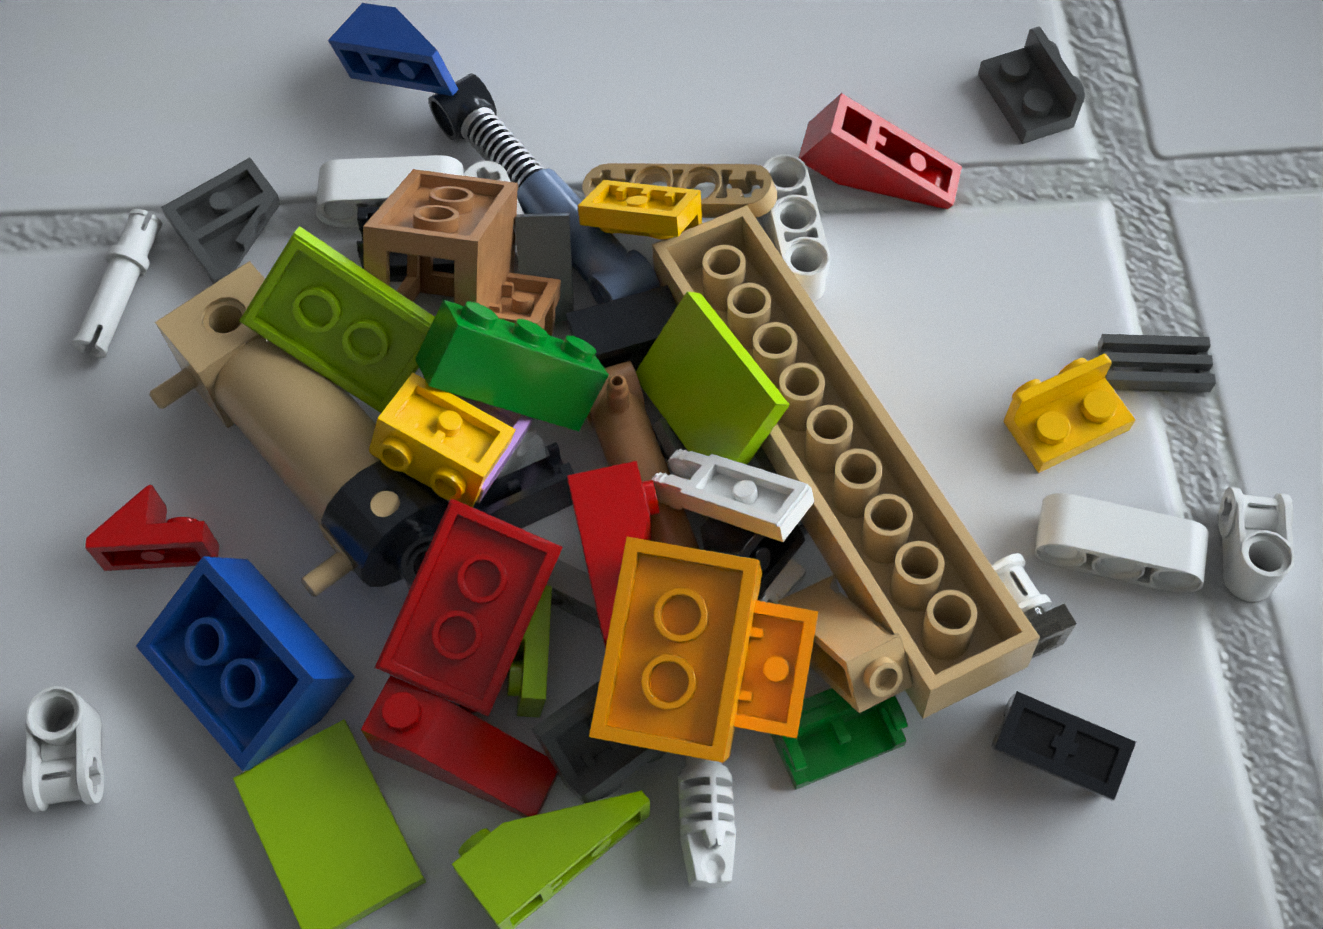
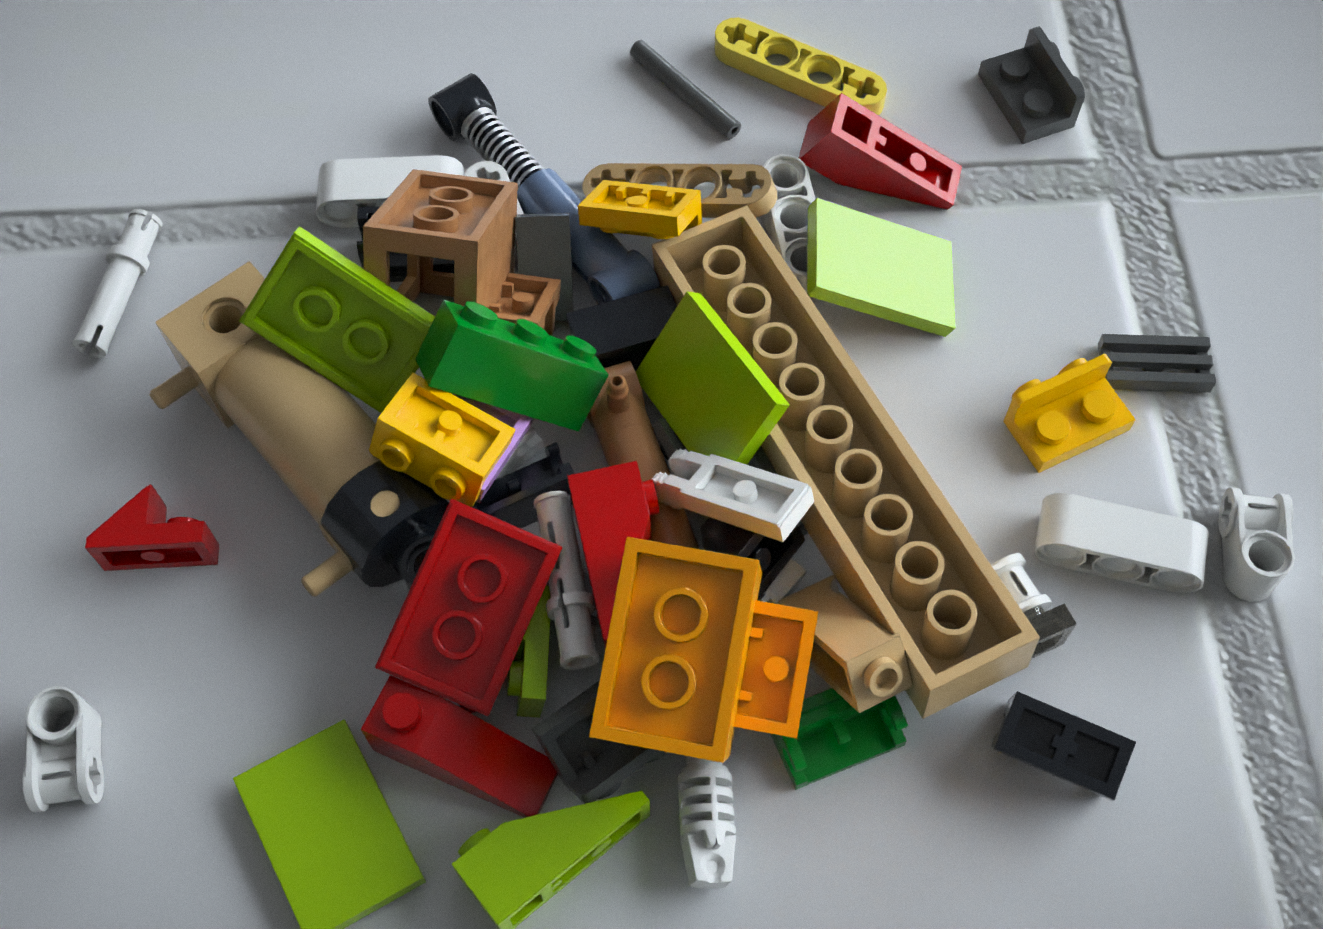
blue slope [136,556,355,771] -> none
dark grey wing [161,157,280,284] -> none
blue slope [328,3,459,96] -> none
none -> white pin [534,491,600,670]
none -> dark grey piece [630,40,741,139]
none -> light yellow beam [714,17,887,115]
none -> tile [807,198,956,337]

